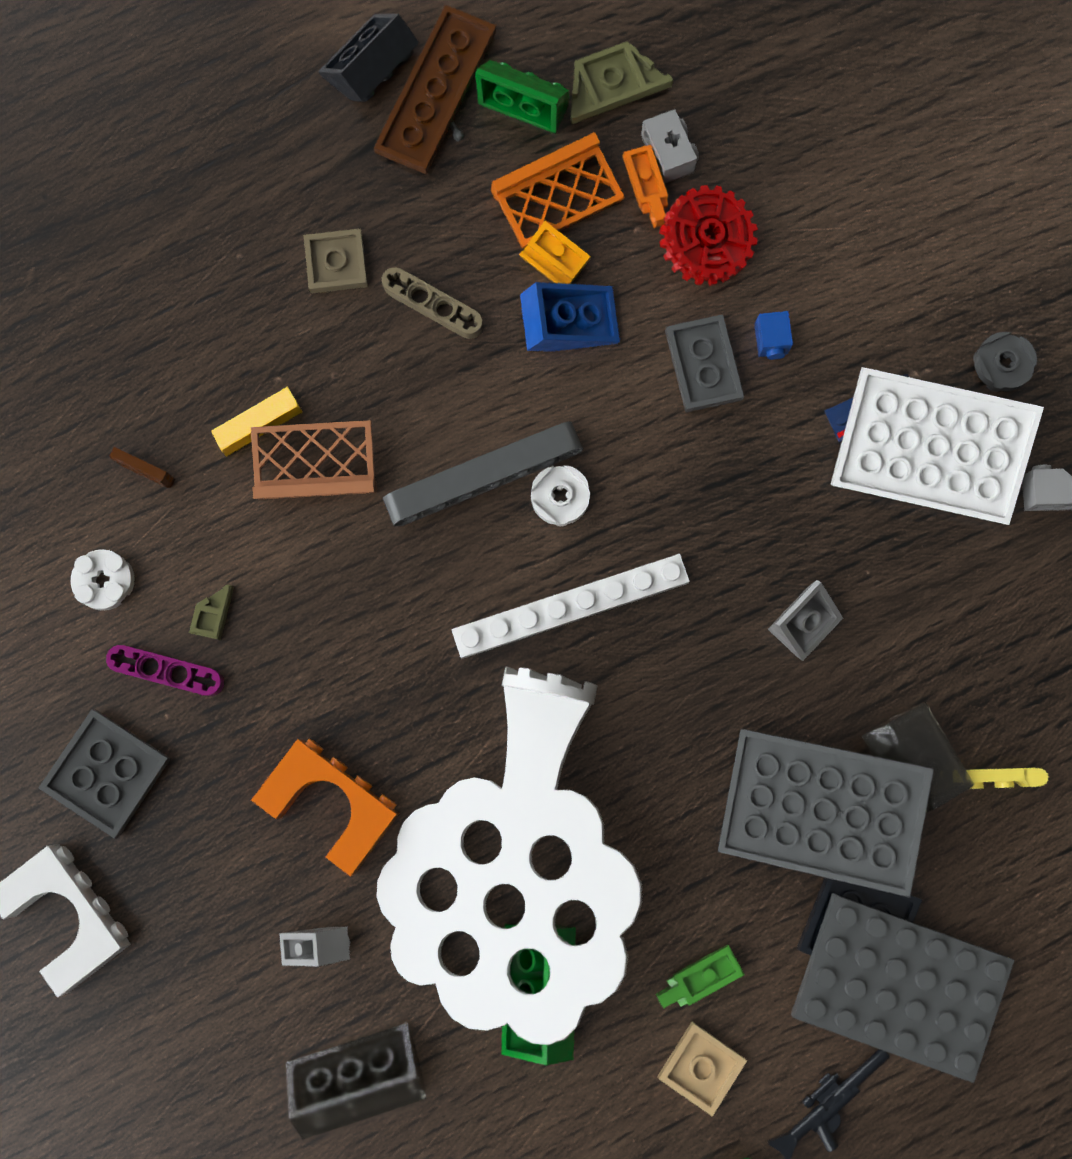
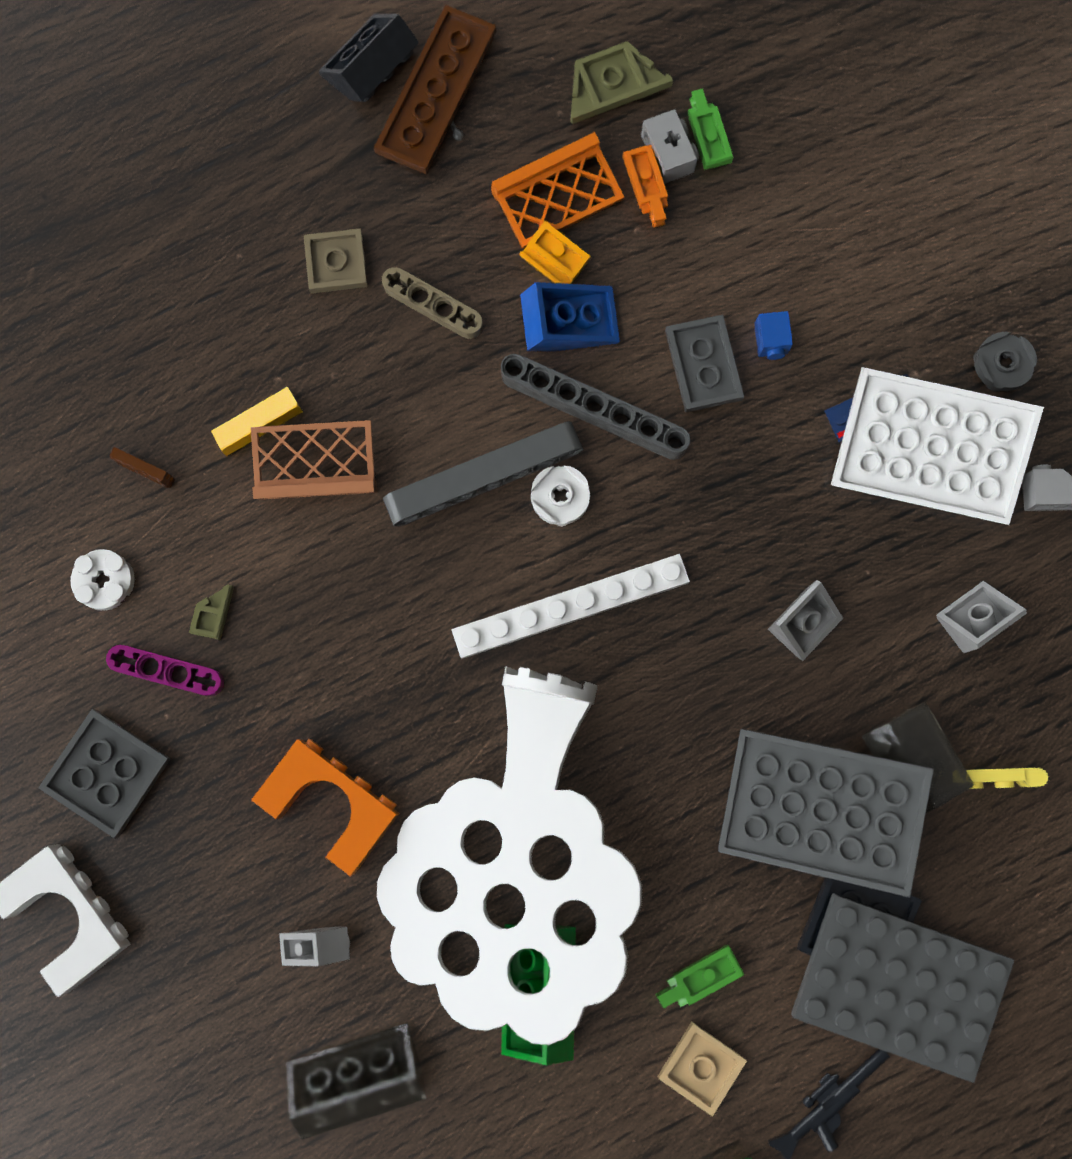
green slope [475,60,569,134] -> none
red piece [659,185,758,286] -> none
none -> dark grey beam [501,354,690,460]
none -> bright green hinge [688,89,733,170]
none -> light grey slope [936,581,1027,653]

